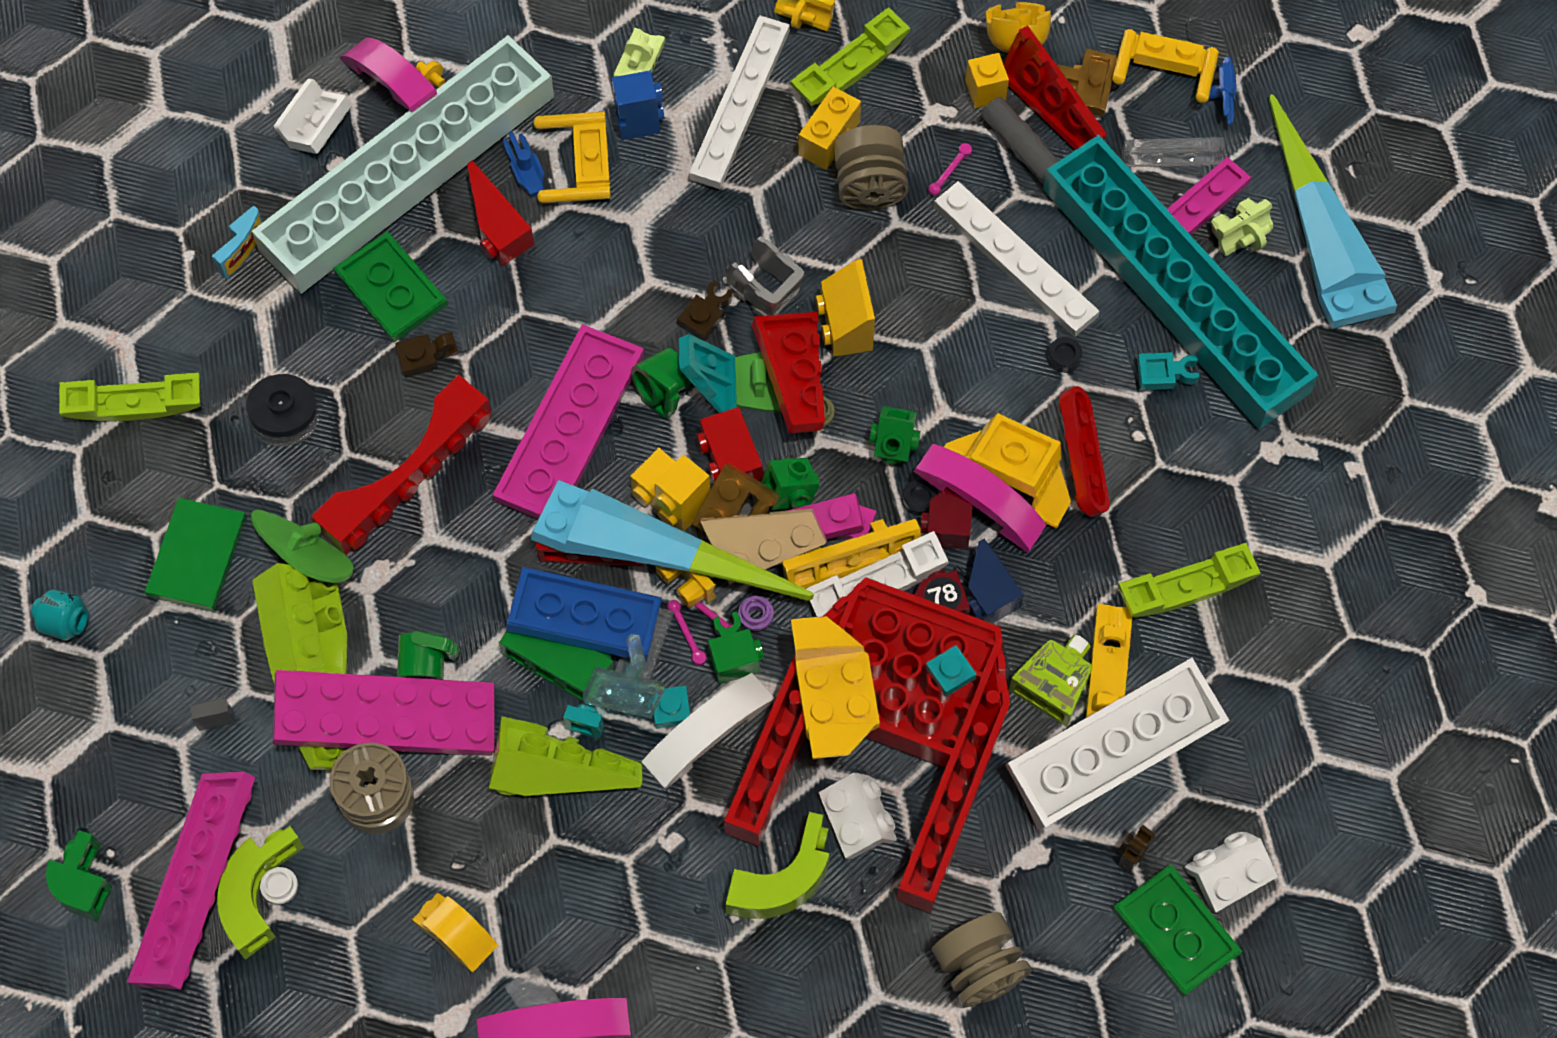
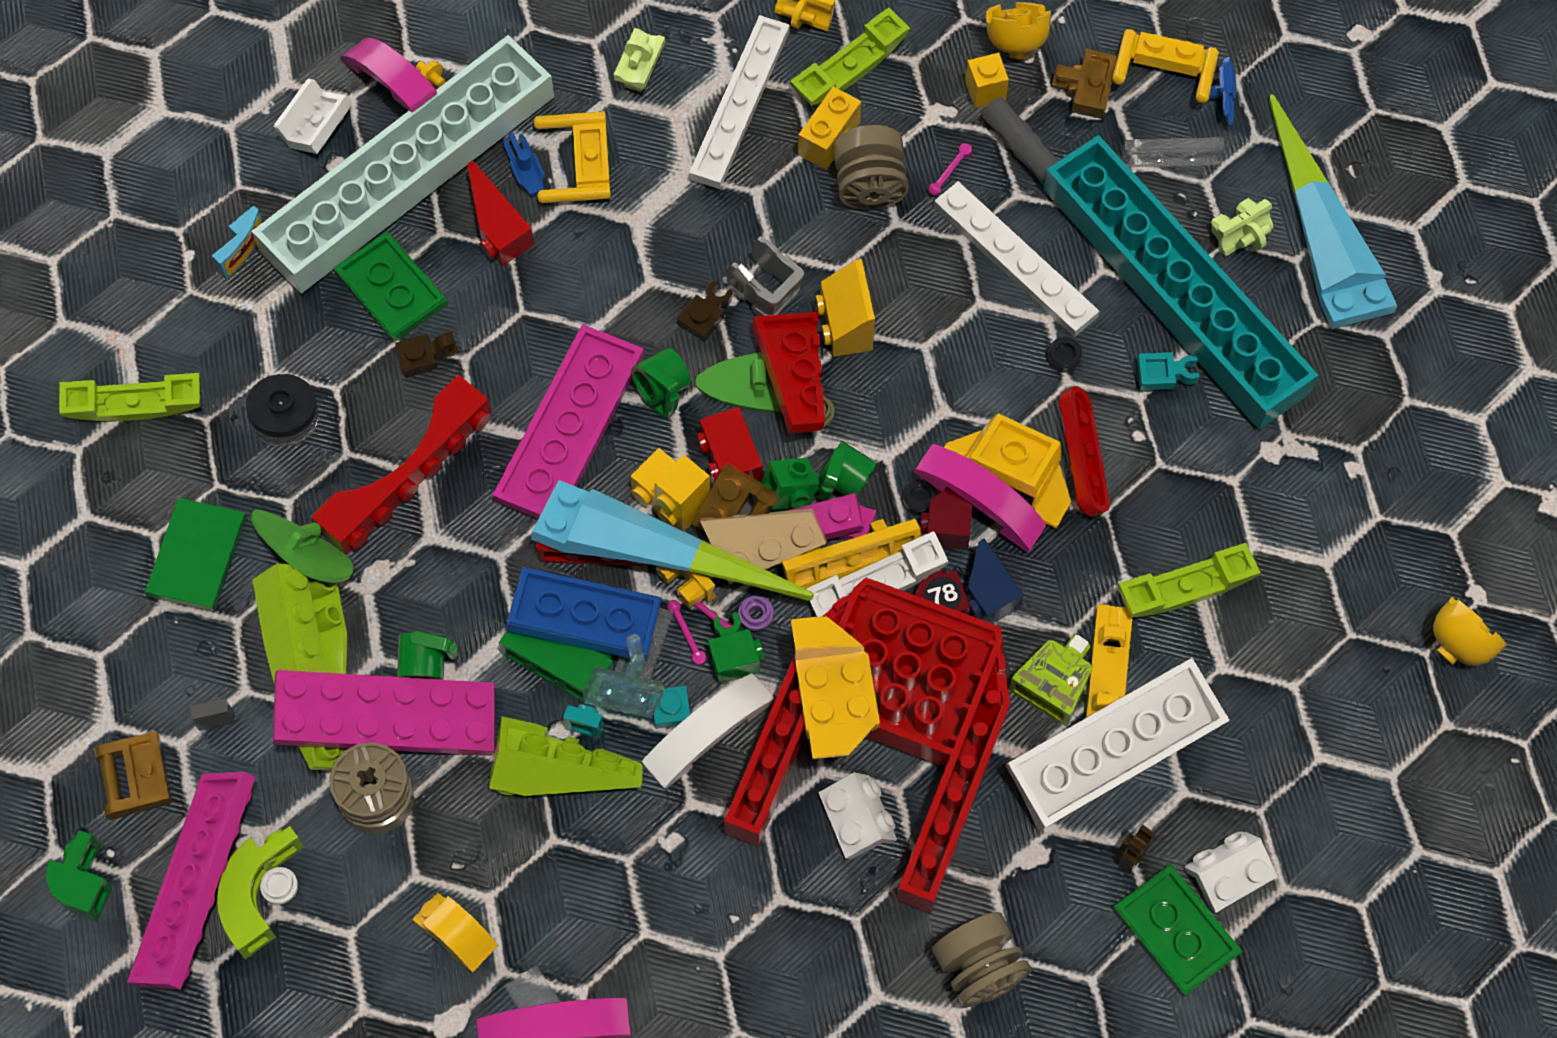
teal head [31,589,89,640] -> none
blue brick [612,70,665,140] -> none
teal wing [679,334,737,413] -> none
lime arch [726,812,830,919] -> none
green brick [869,406,921,464] -> none
teal plate [925,645,977,697] -> none
red wing [1003,25,1107,150] -> none
dark pink plate [1167,157,1251,235] -> none
none -> pearl gold plate [94,731,172,819]
none -> green piece [816,441,878,501]
none -> yellow cylinder [1433,597,1507,666]

